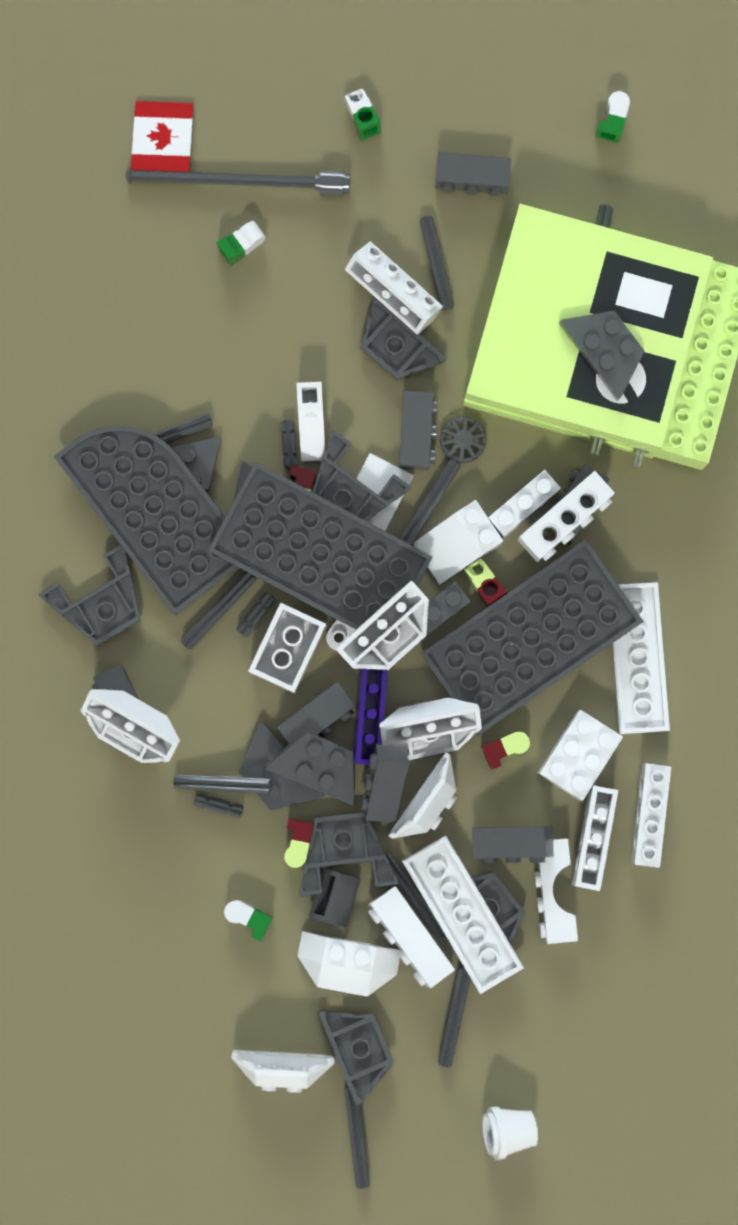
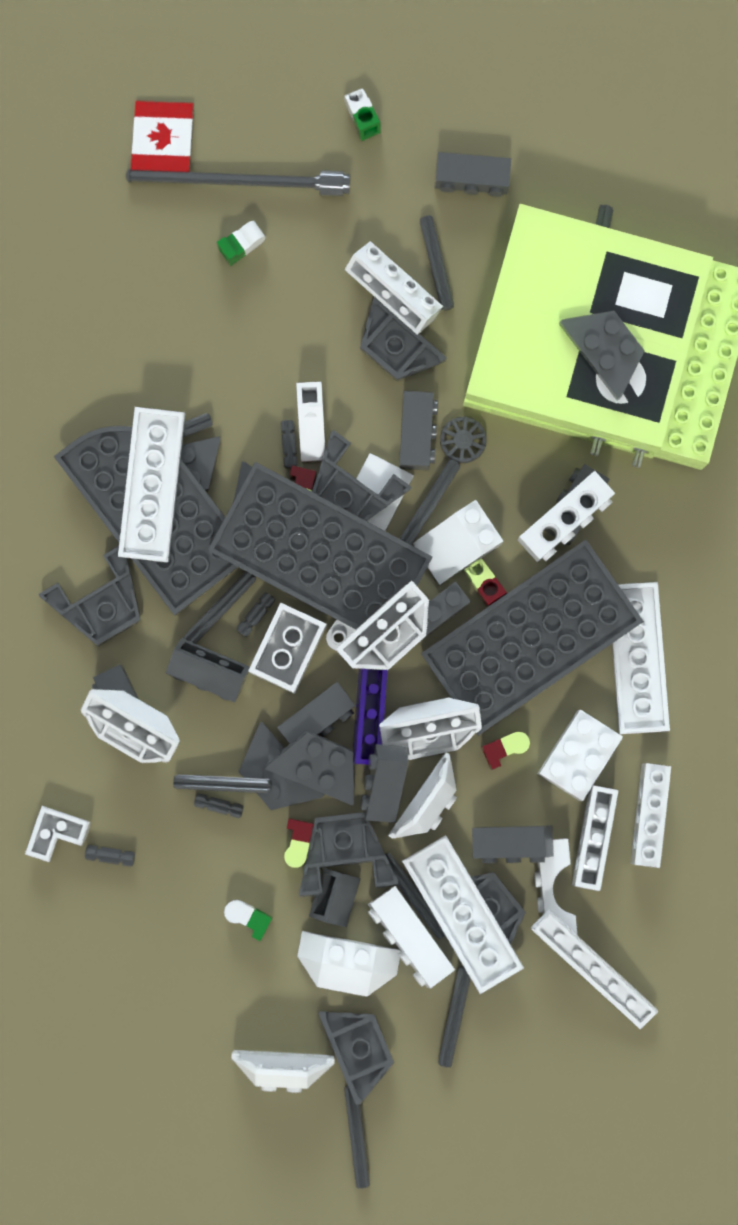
white piece [482,1106,538,1160] -> none
white arch [488,470,561,540] -> none
leg [595,91,630,143] -> none
none -> white brick [25,806,91,862]
none -> dark grey axle [85,845,135,867]
none -> white tile [118,407,186,562]
none -> dark grey brick [166,638,250,702]
none -> white tile [531,909,658,1029]

